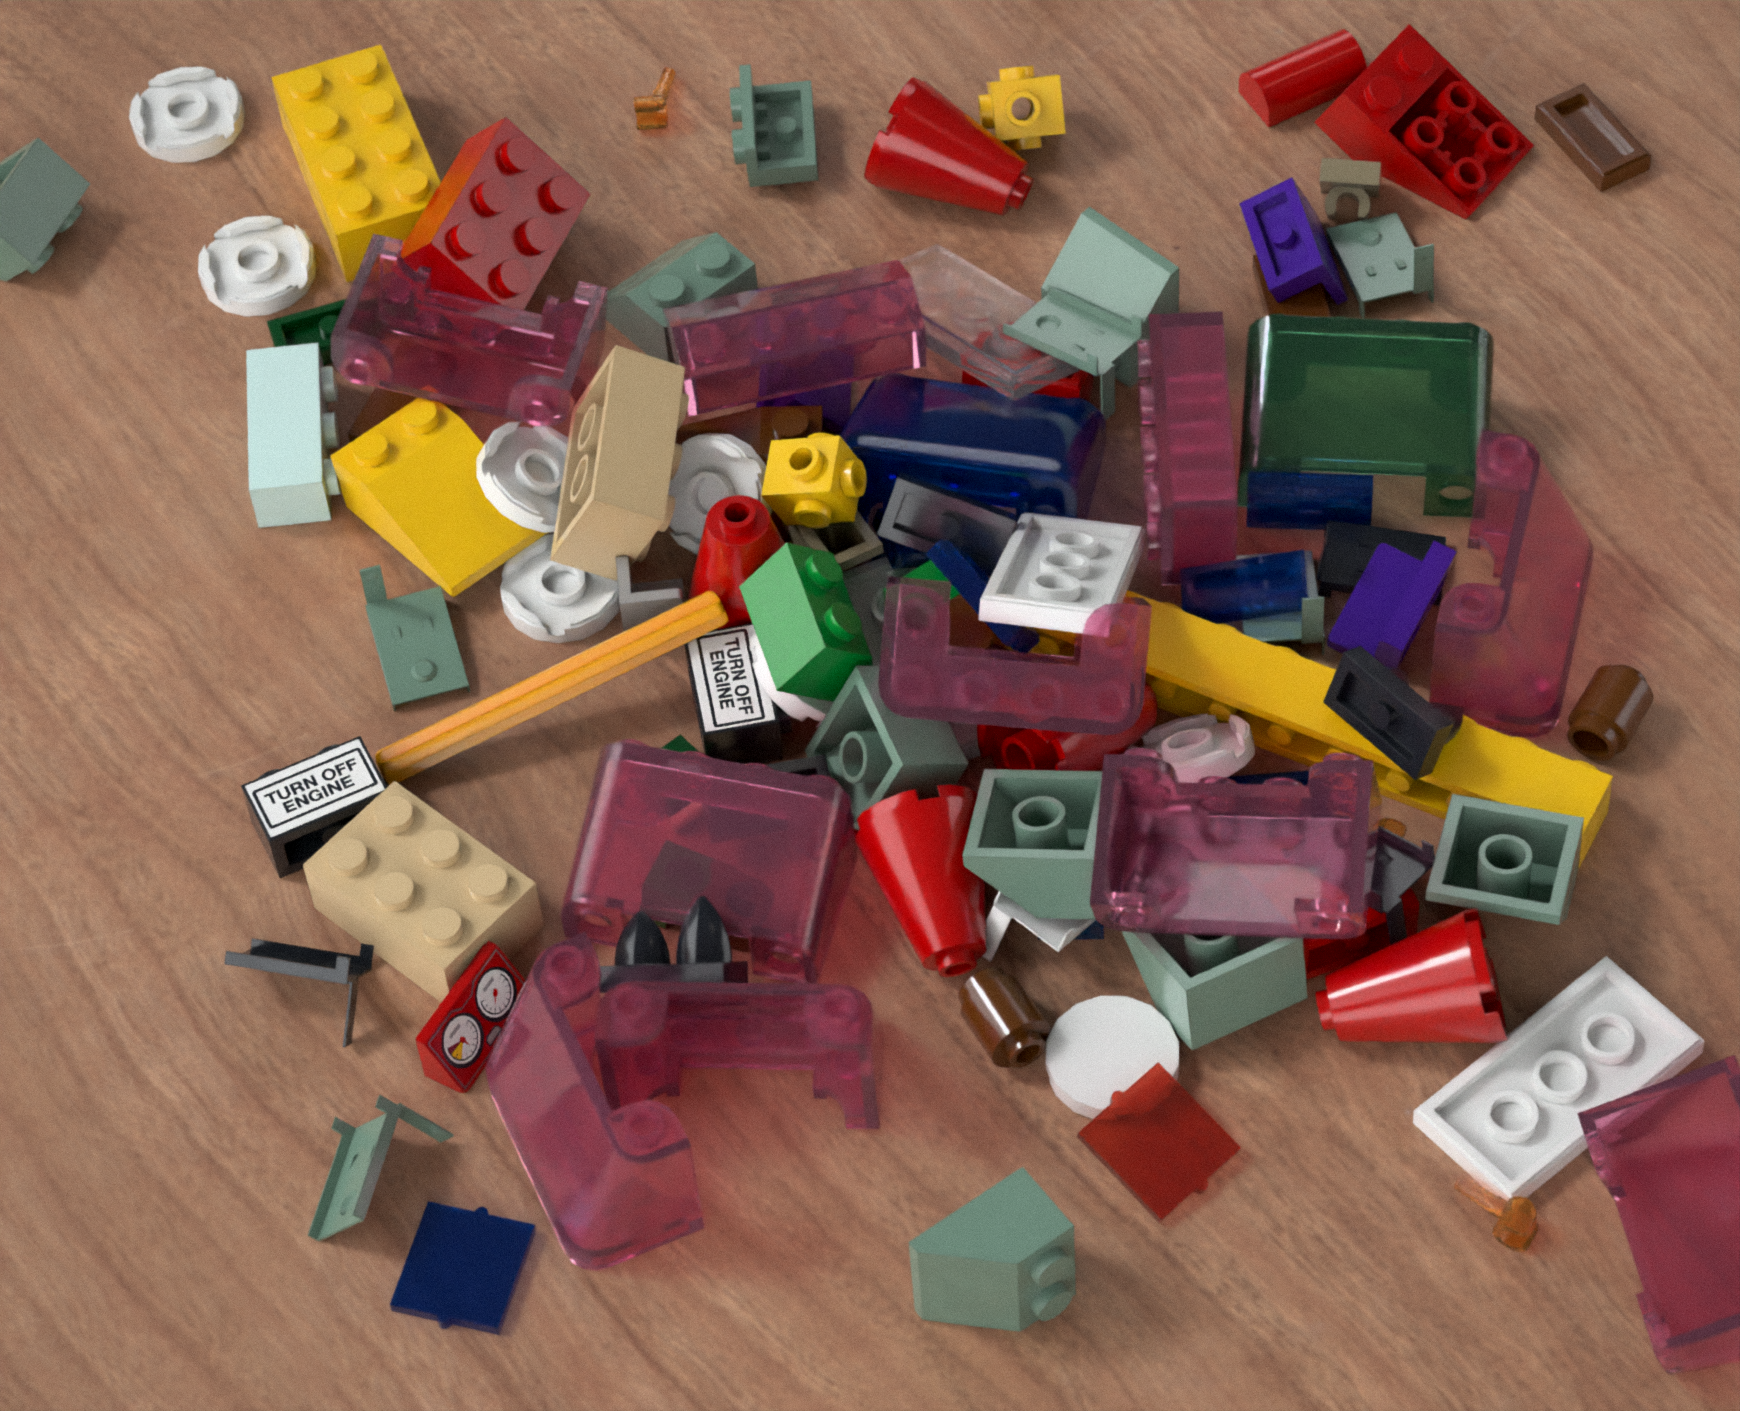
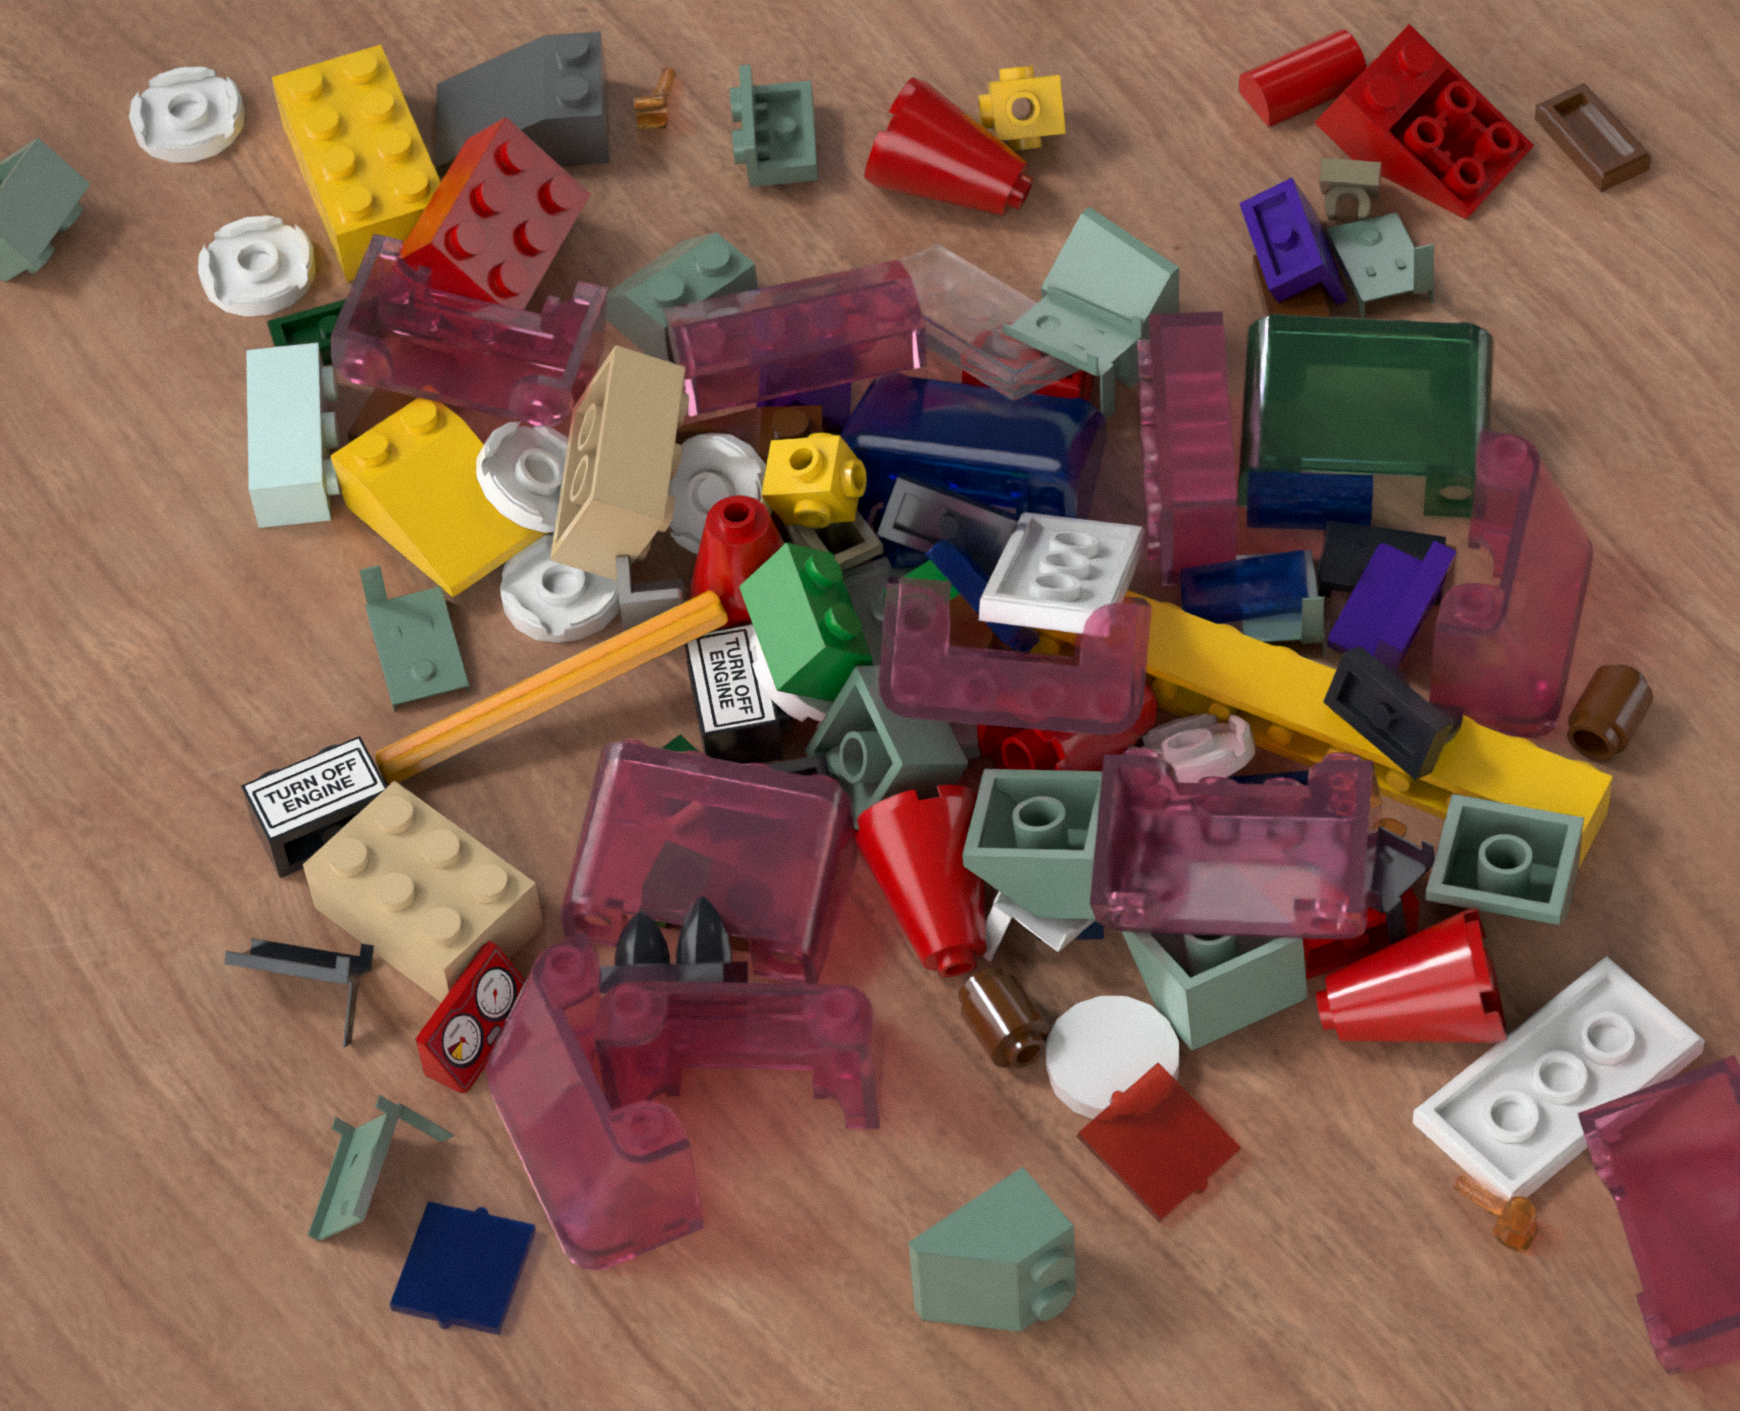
none -> dark grey slope [436,31,609,175]

